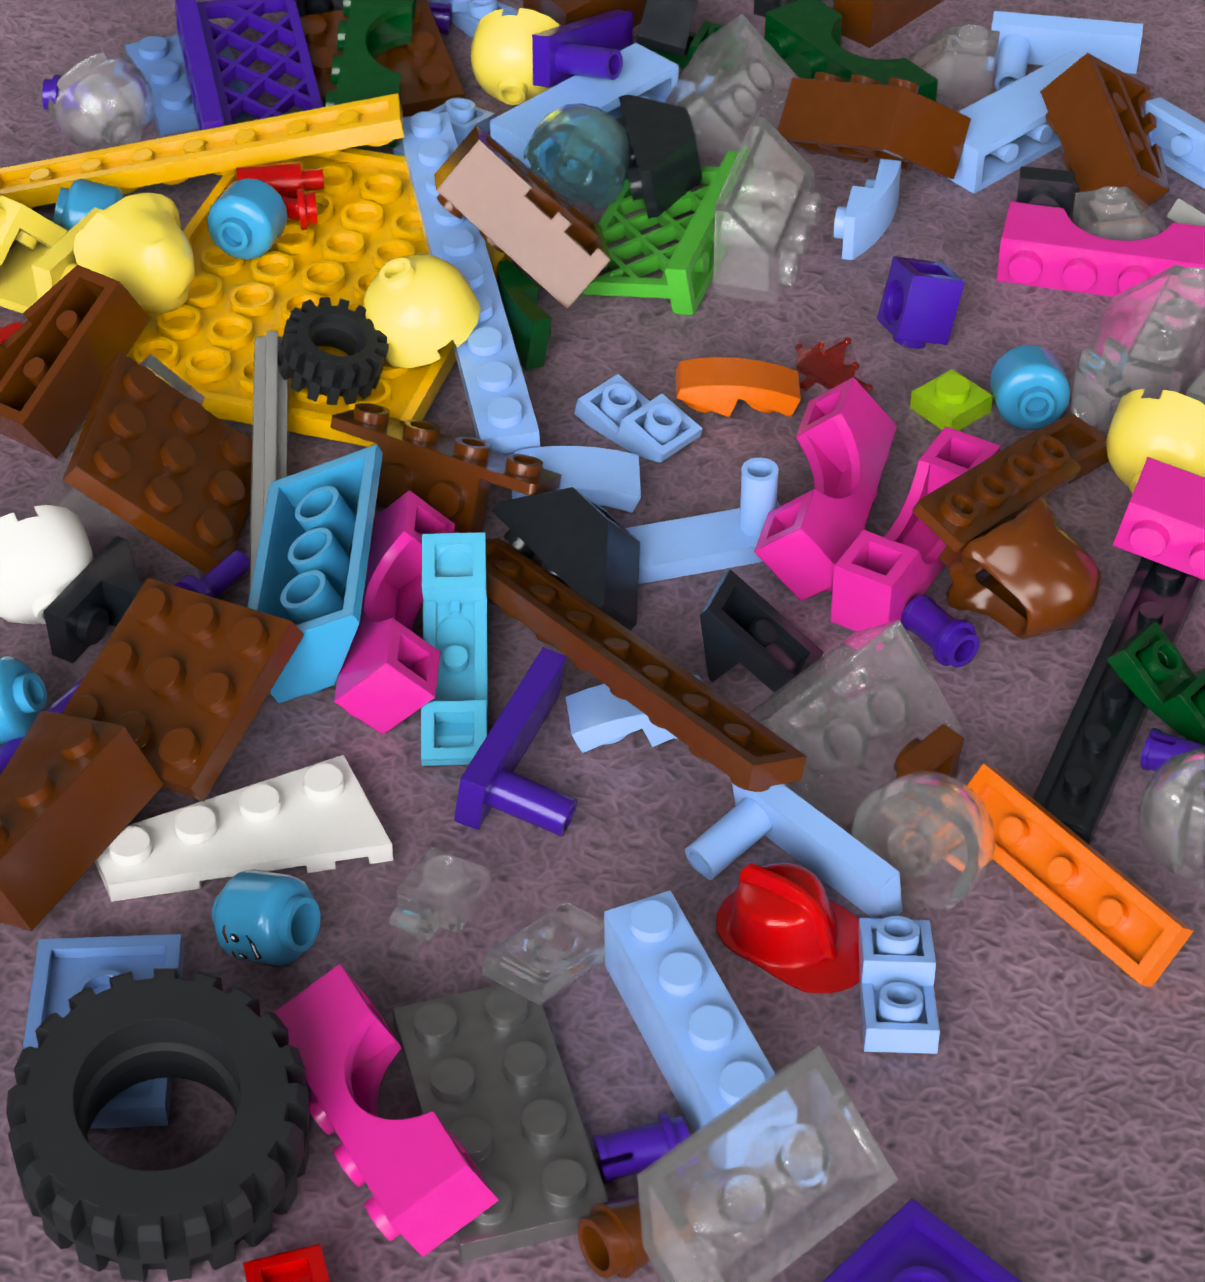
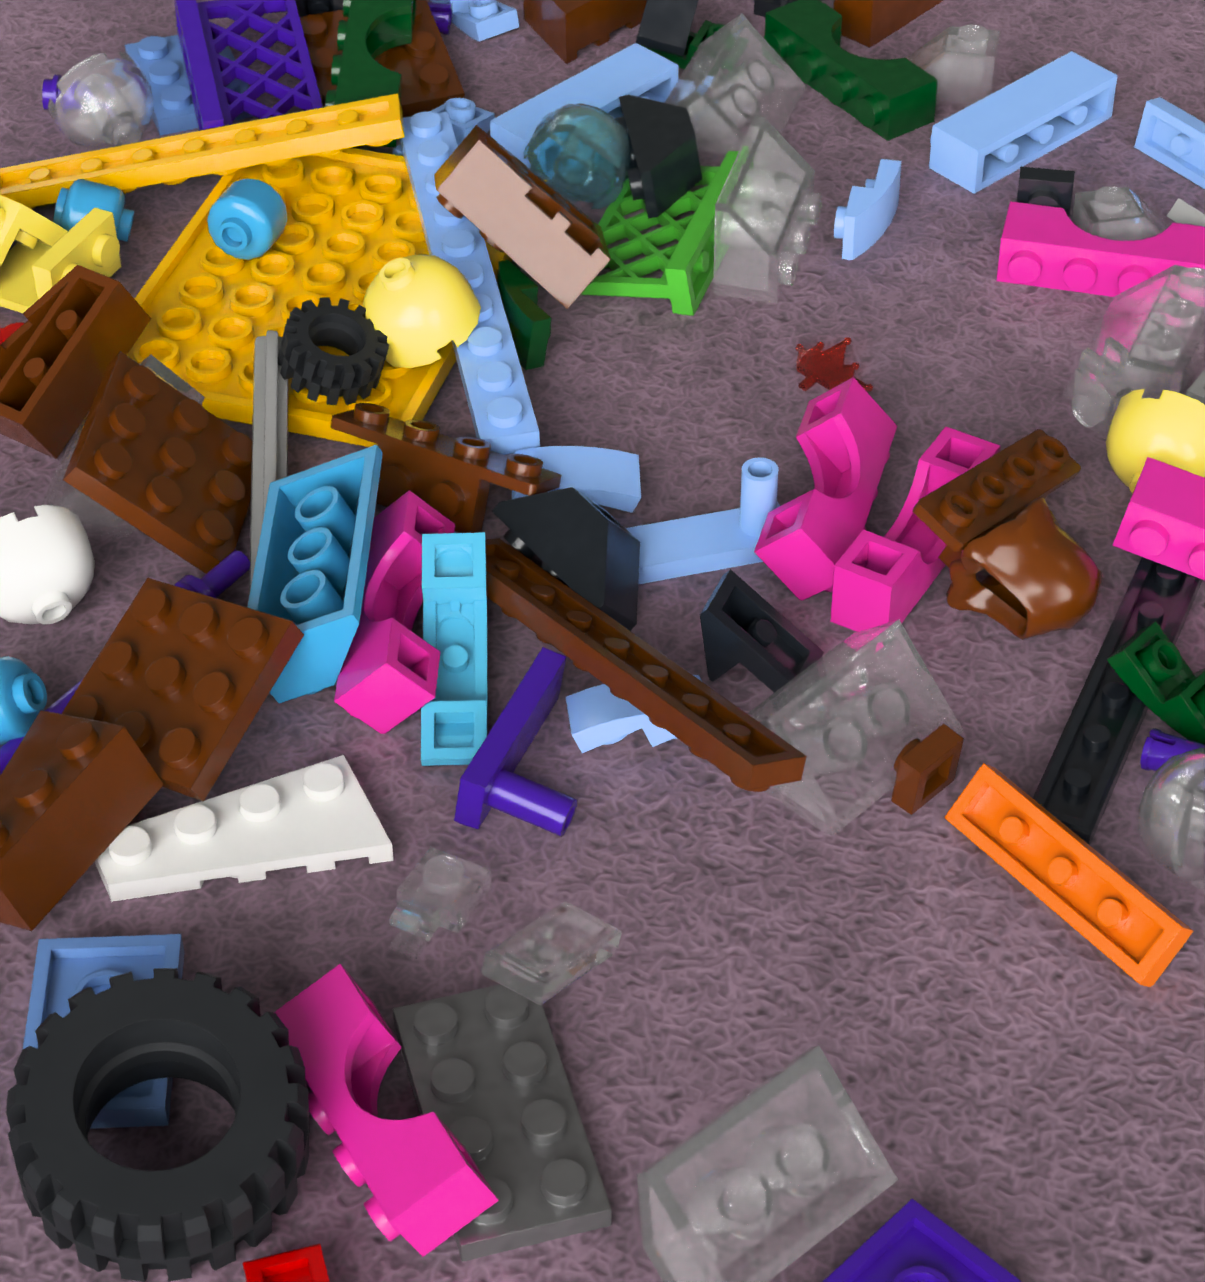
black slope [43,536,142,663] -> none
light yellow piece [73,192,195,314] -> none
dark azure head [212,869,321,967] -> none
red plant [236,162,325,230] -> none
light yellow cylinder [471,8,561,105] -> none
dark purple piece [532,10,633,88] -> none
light blue slope [574,374,703,463] -> none
reddish brown cone [578,1184,698,1278] -> none
dark purple pin [593,1112,693,1184] -> none
light blue brick [604,890,793,1183] -> none
orange slope [676,357,801,418] -> none
light blue piece [685,783,903,919] -> none
red piece [716,862,860,994] -> none
reddish brown wedge [776,72,971,179] -> none
clear cylinder [851,771,995,914] -> none
light blue slope [858,916,940,1054] -> none
dark purple brick [877,256,965,349] -> none
dark purple pin [901,595,980,667] -> none
lime plate [910,369,993,431] -> none
light blue piece [989,11,1143,91] -> none
dark azure head [990,345,1071,430] -> none
reddish brown wedge [1040,53,1170,226] -> none
reddish brown plate [1042,413,1109,484] -> none

